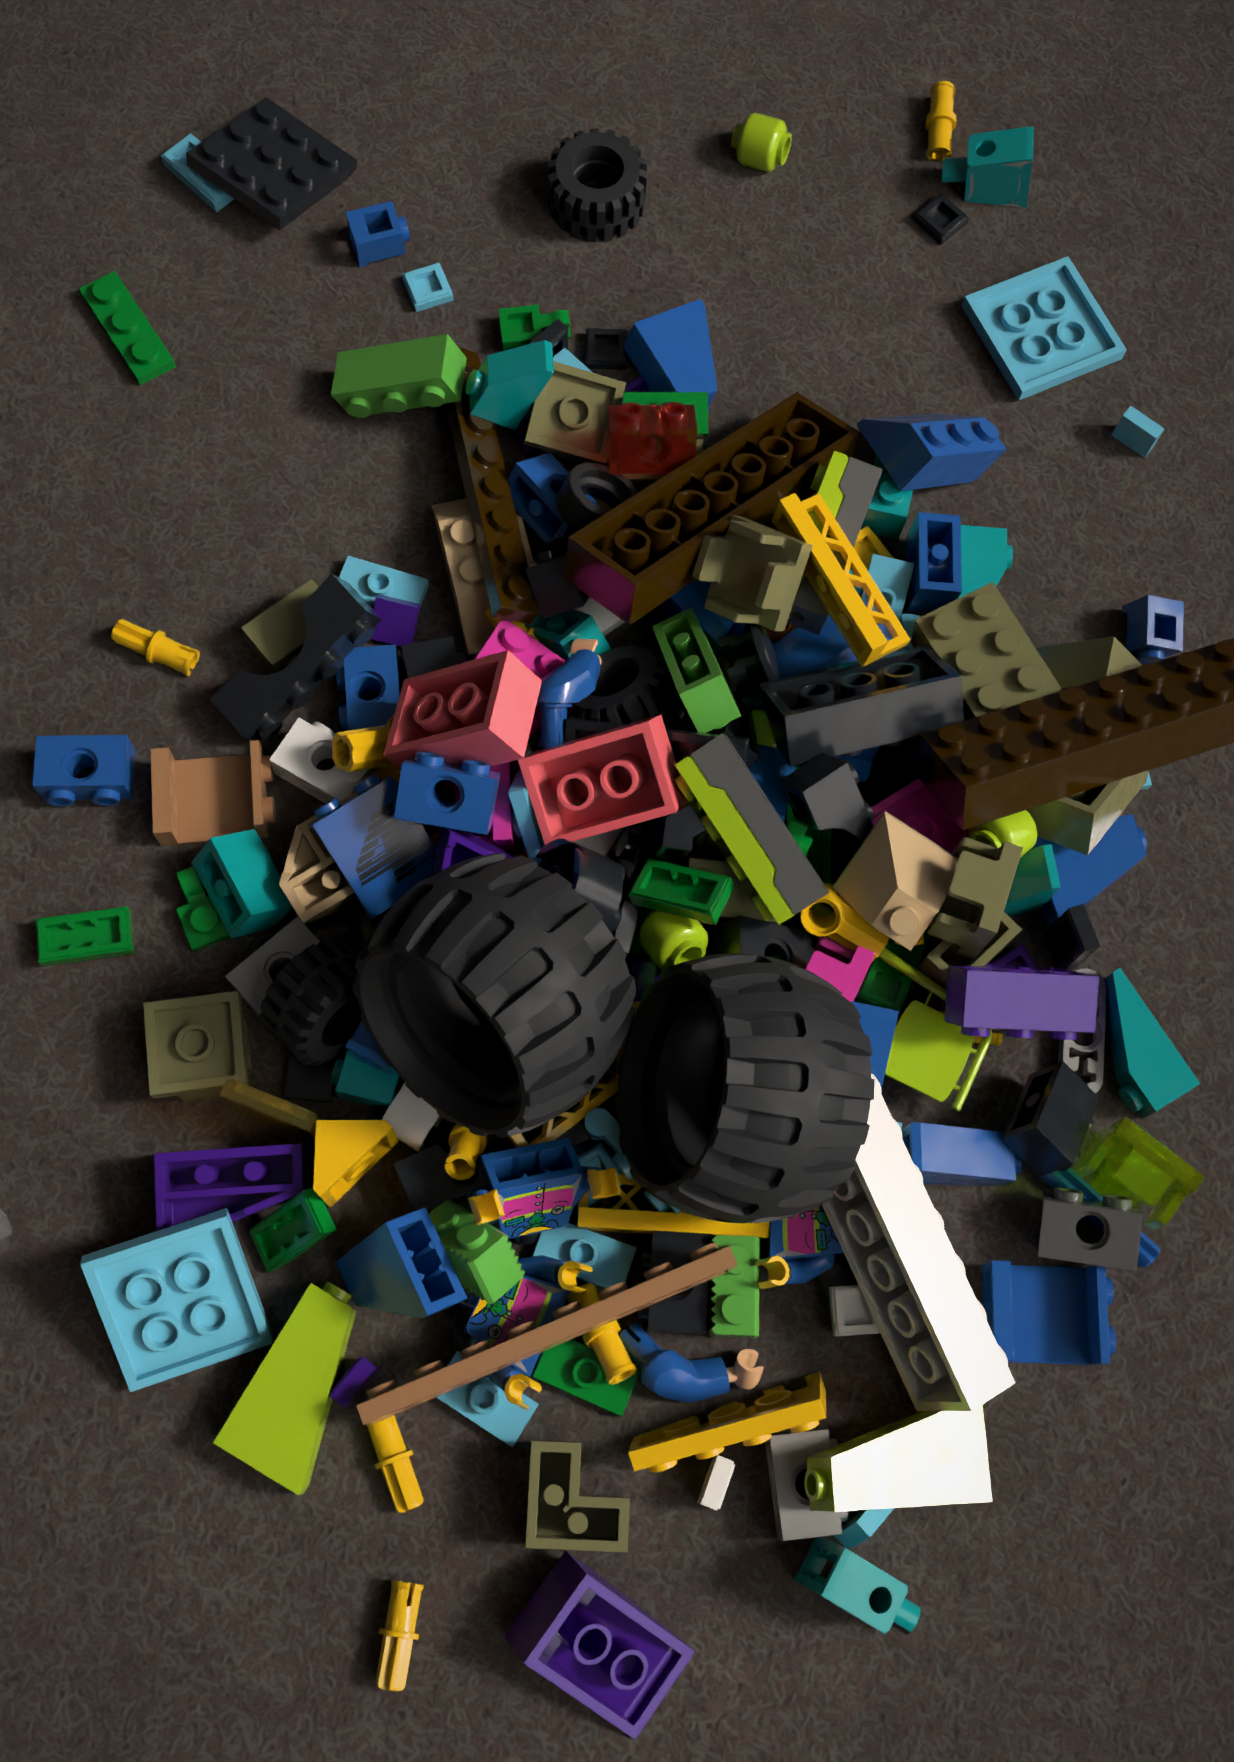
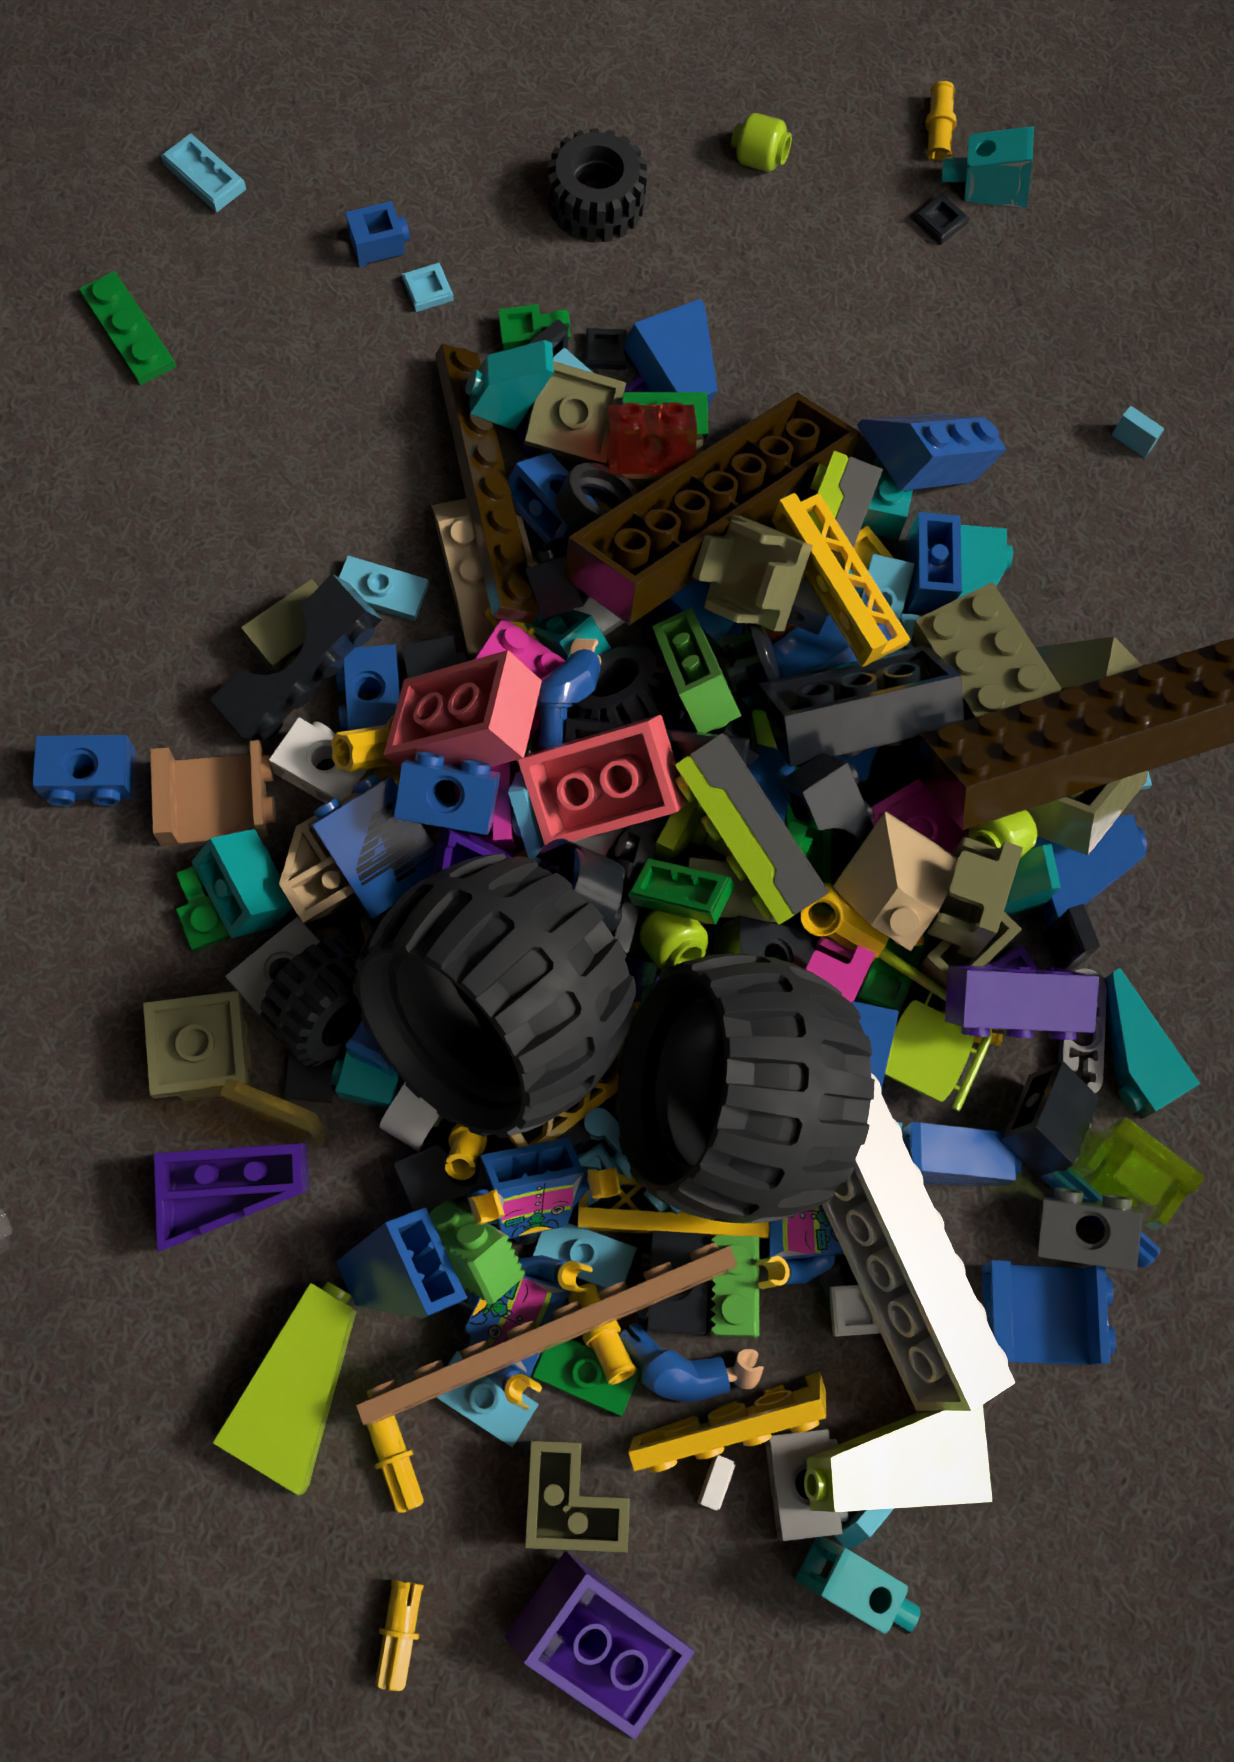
green plate [35,906,135,967] -> none
medium azure plate [80,1208,273,1392] -> none
yellow axle [111,619,200,676] -> none
black plate [186,97,357,231] -> none
green plate [249,1187,337,1273] -> none
yellow slope [313,1120,399,1208] -> none
dark purple tile [330,1356,379,1408] -> none
bright green brick [331,334,467,418] -> none
dark purple tile [371,594,421,646] -> none
black piece [651,805,706,864] -> none
medium azure plate [961,256,1127,401] -> none
blue brick [1122,595,1184,664] -> none

